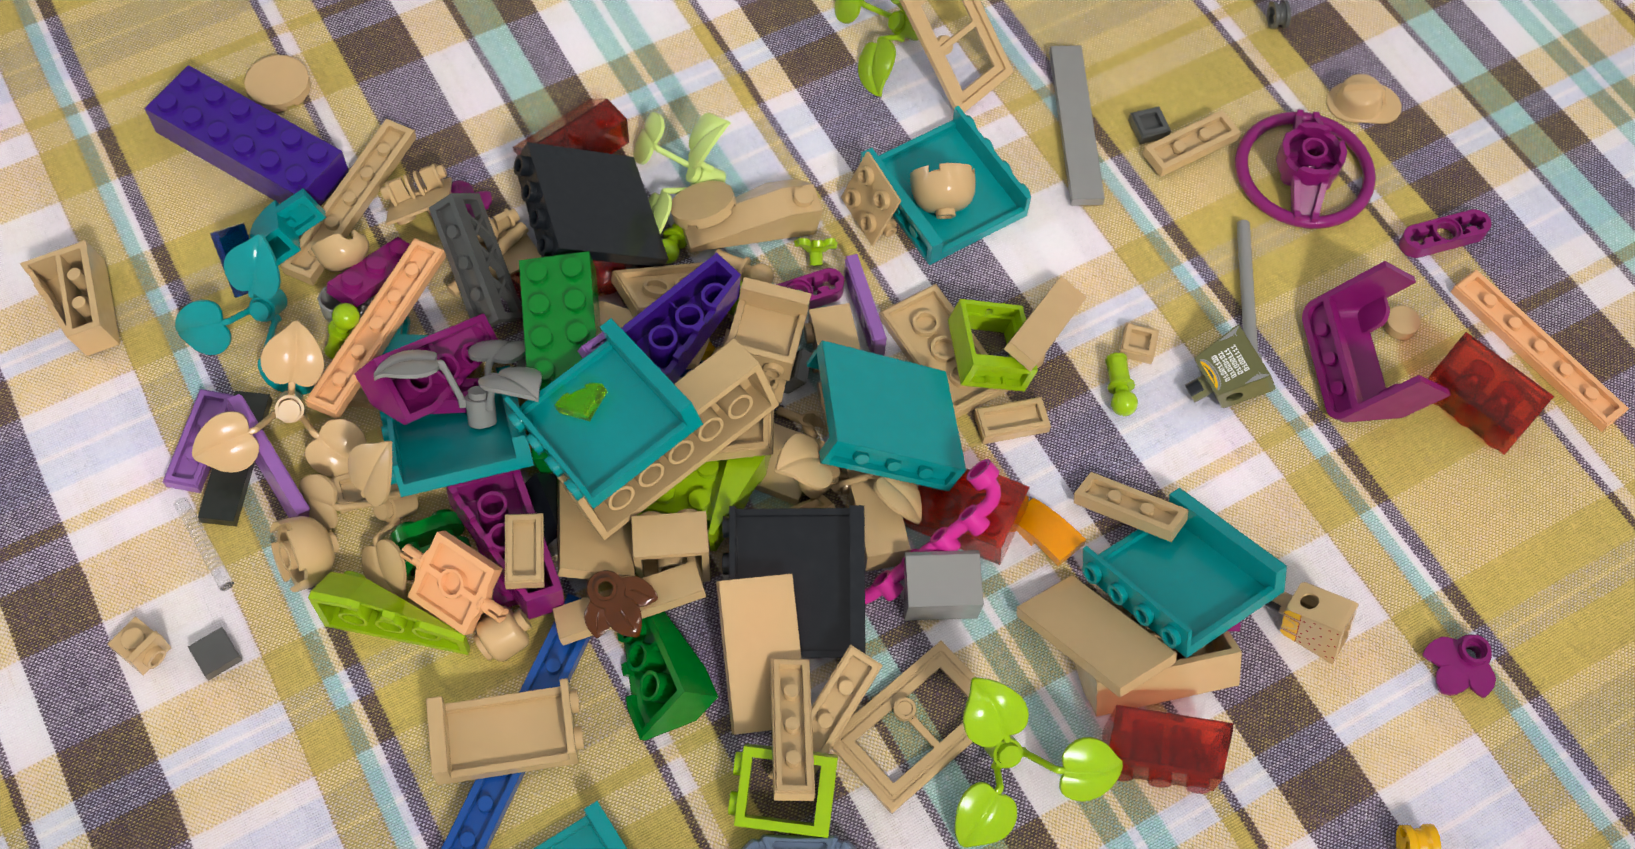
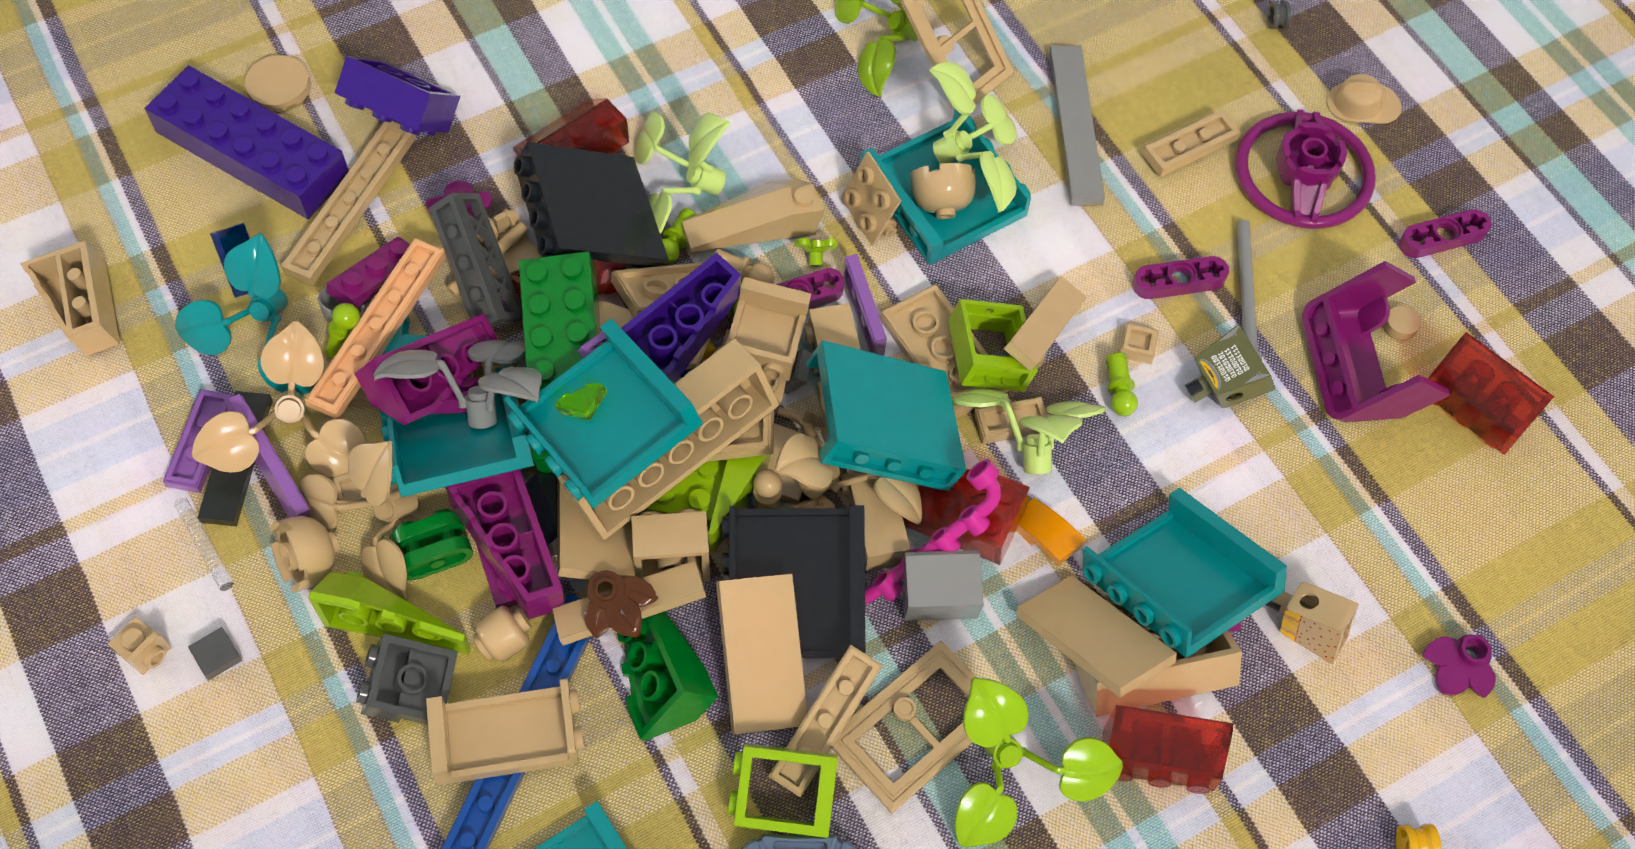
teal brick [250,188,326,265] -> none
tan hair [311,230,369,272] -> none
tan hinge [380,163,452,226] -> none
light nougat plate [400,531,509,636] -> none
tan tile [505,513,545,589] -> none
tan tile [671,181,737,229] -> none
tan tile [770,659,815,801] -> none
tan plate [1074,472,1188,542] -> none
dark grey tile [1128,107,1171,144] -> none
light nougat tile [1451,270,1629,432] -> none
none -> dark purple brick [334,56,461,136]
none -> dark grey plate [356,634,458,725]
none -> tan pin [753,469,782,509]
none -> yellowish green plant [928,62,1017,213]
none -> yellowish green plant [952,389,1106,474]
none -> magenta beam [1132,256,1229,299]

